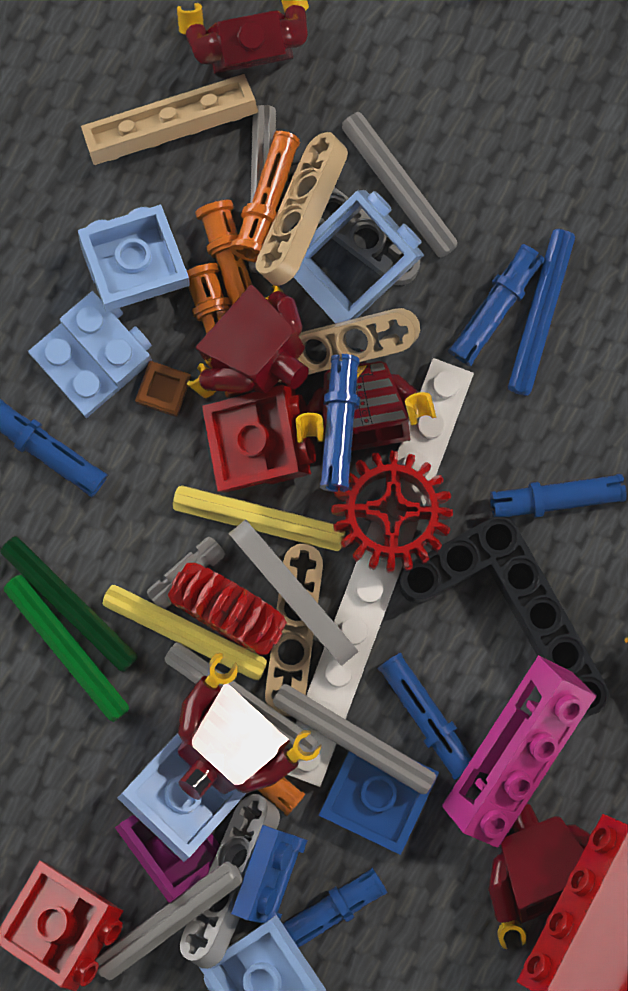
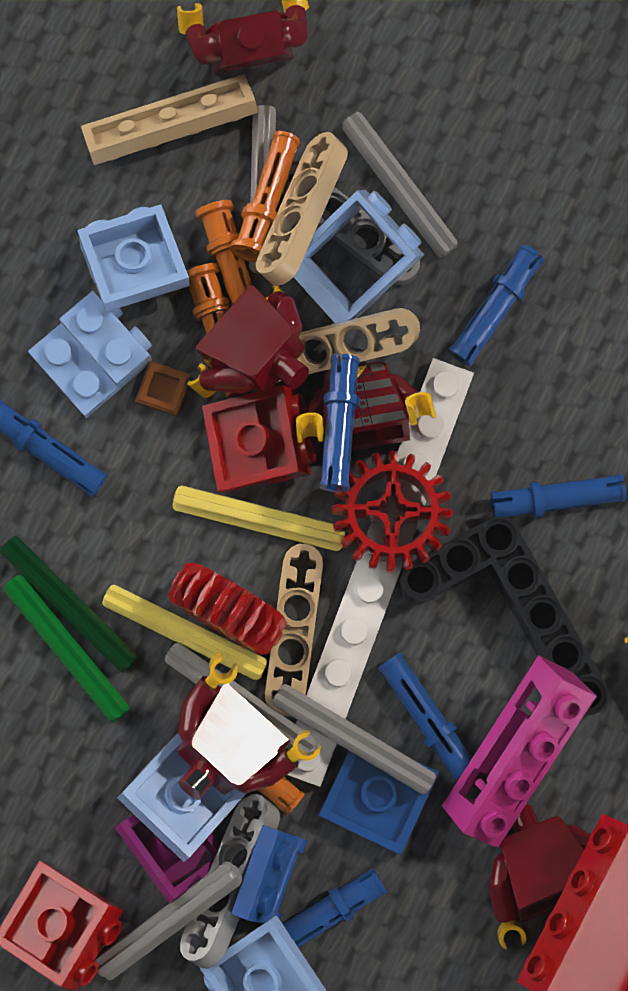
light grey axle [147,537,225,609] -> none
light grey beam [229,519,359,666] -> none
blue axle [508,229,575,395] -> none

